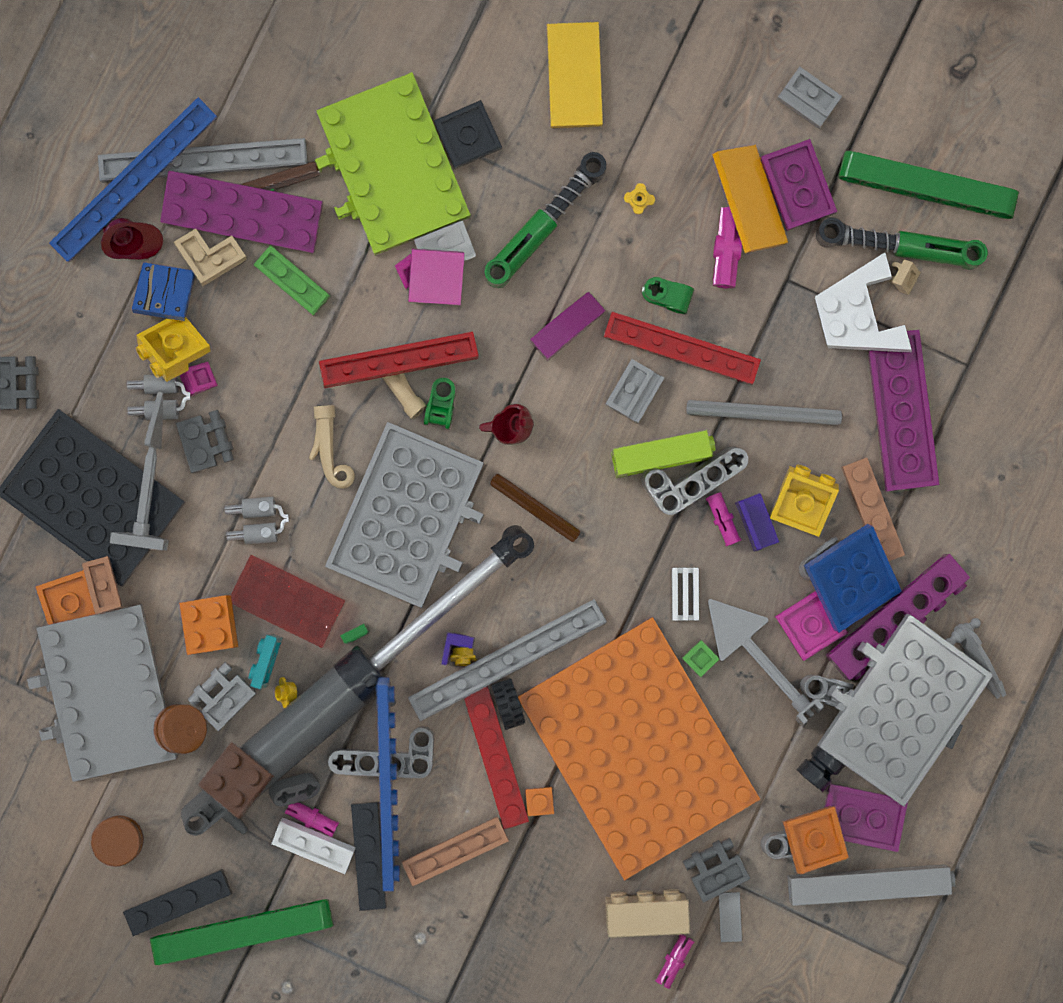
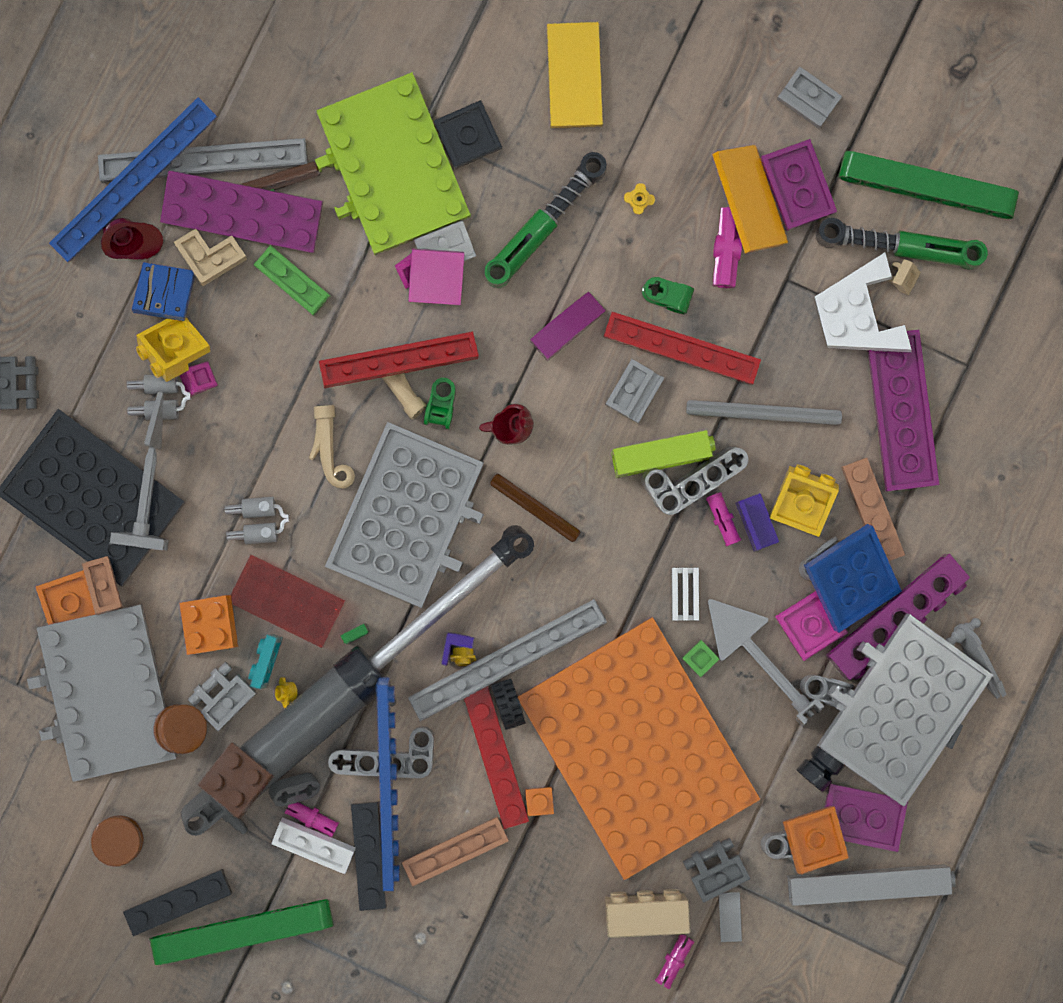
dark grey plate [176,410,234,473] -> none

